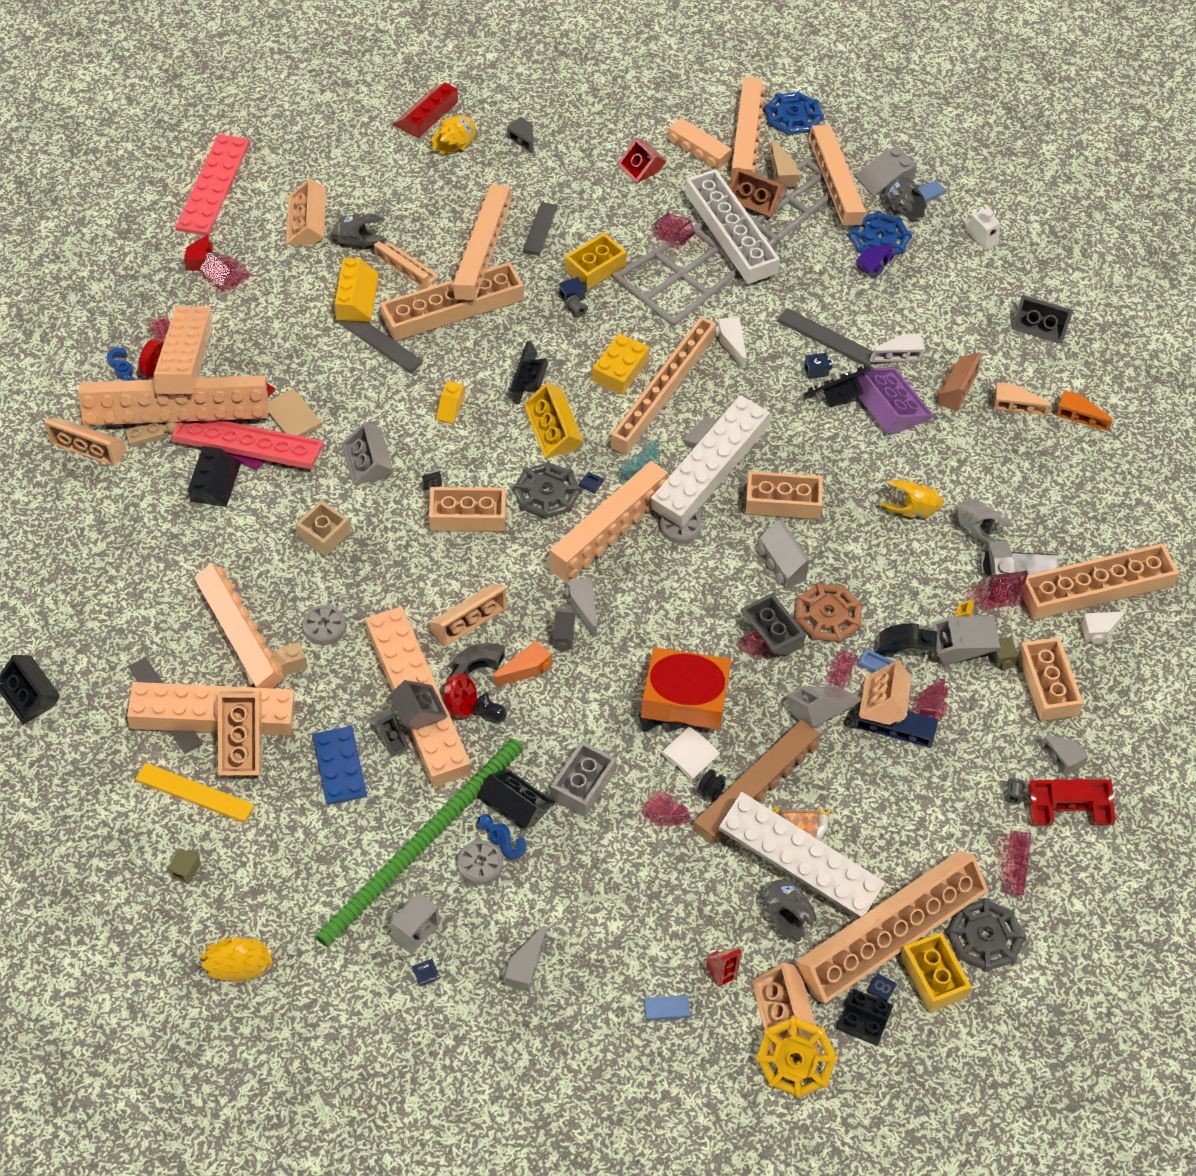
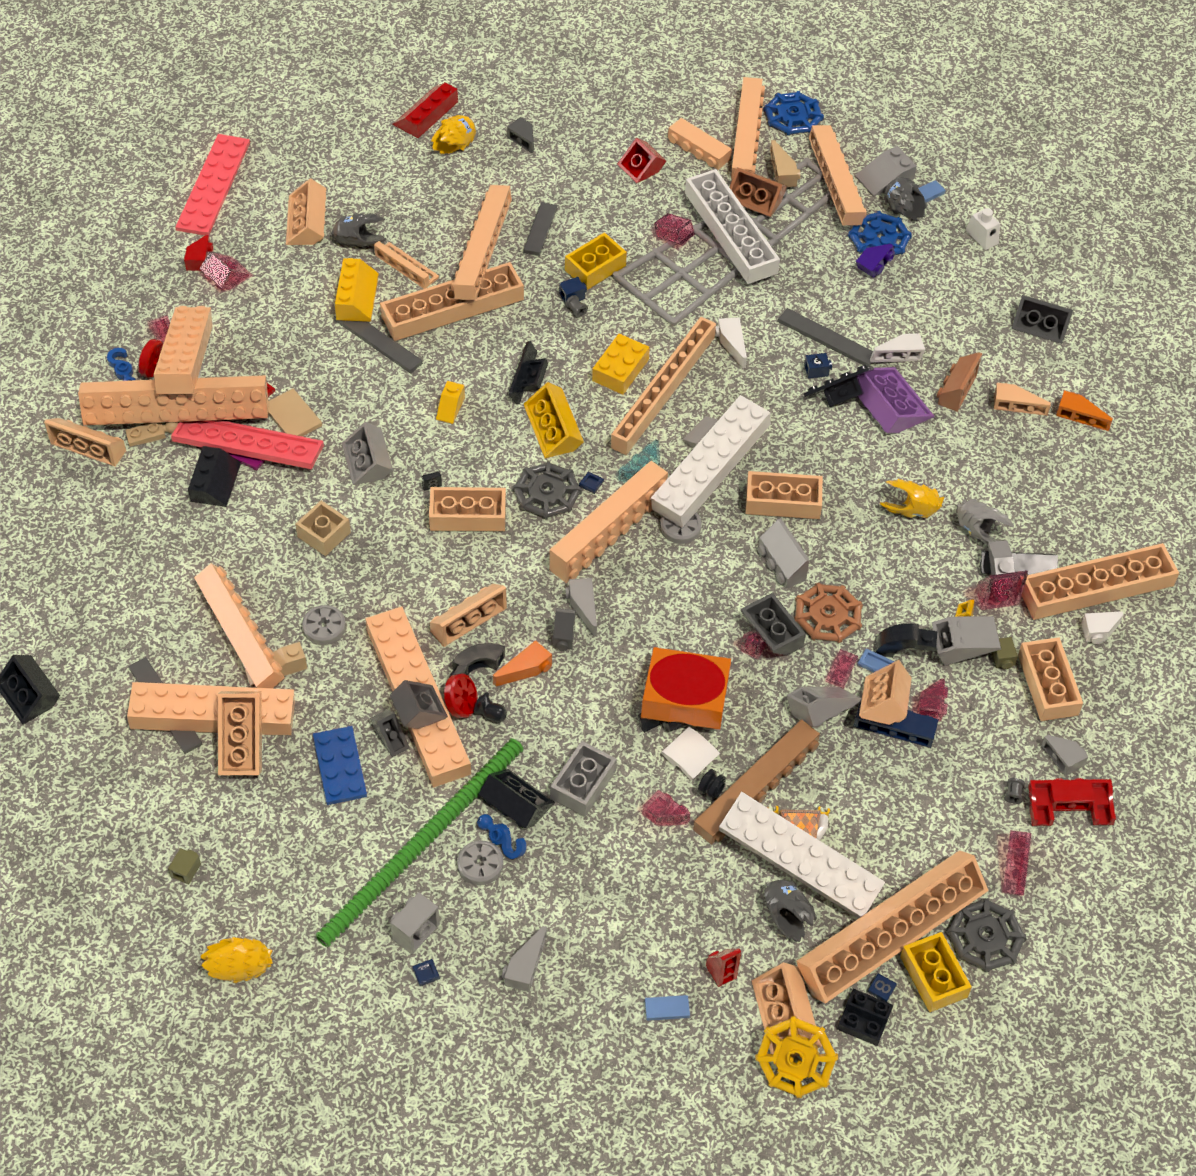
yellow tile [135,763,255,824] -> none

